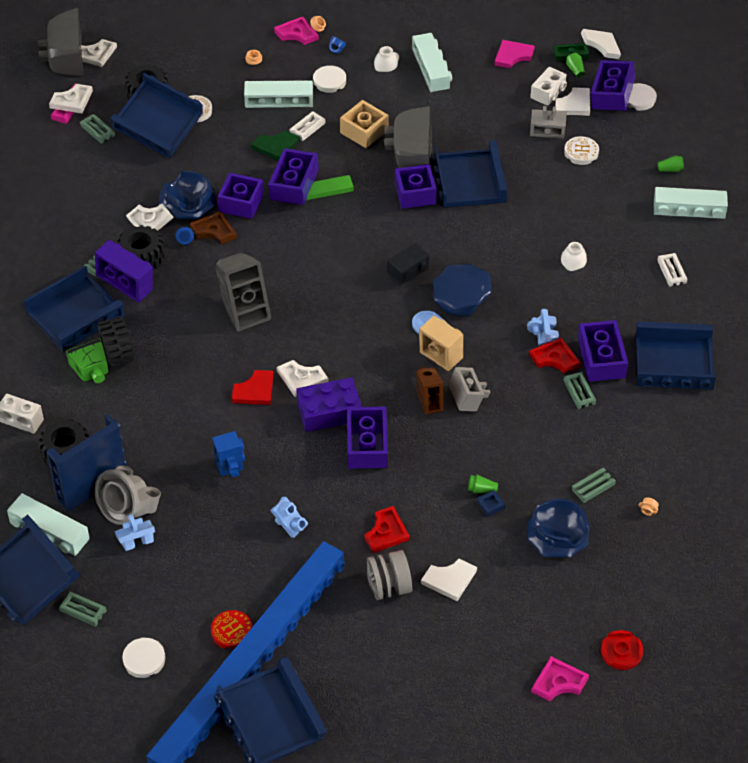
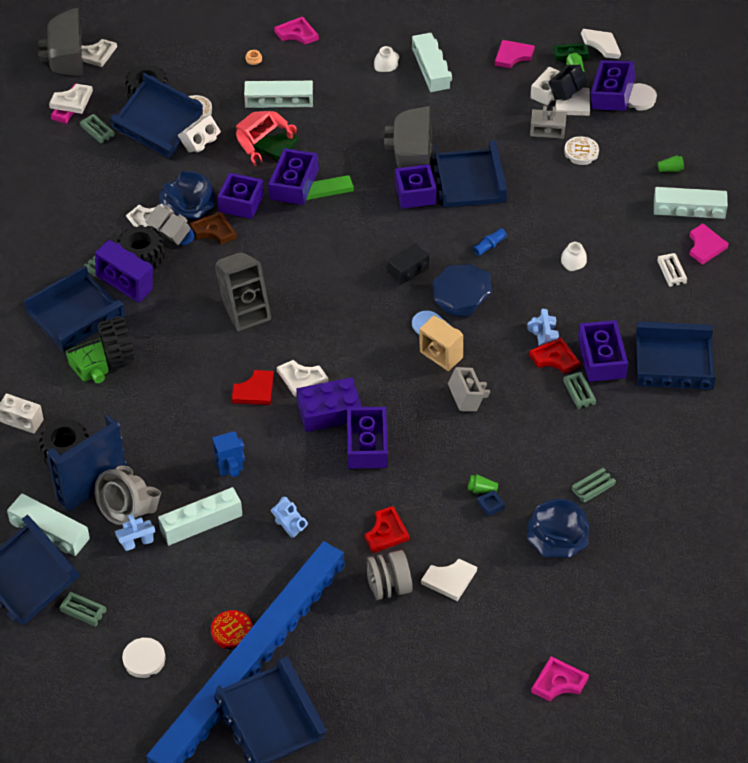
white tile [290,111,325,141] -> none
light nougat plate [310,16,326,32] -> none
white tile [313,66,346,93] -> none
blue tile [329,36,346,54] -> none
tan brick [340,100,389,148] -> none
reddish brown torso [416,367,444,414] -> none
red tile [601,630,643,670] -> none
light nougat plate [639,498,658,516] -> none
none -> light grey piece [145,205,191,245]
none -> light aqua brick [158,487,242,546]
none -> white brick [178,115,221,153]
none -> coral torso [236,111,297,166]
none -> blue pin [473,228,507,257]
none -> black piece [548,64,587,101]
none -> dark pink tile [689,224,729,265]

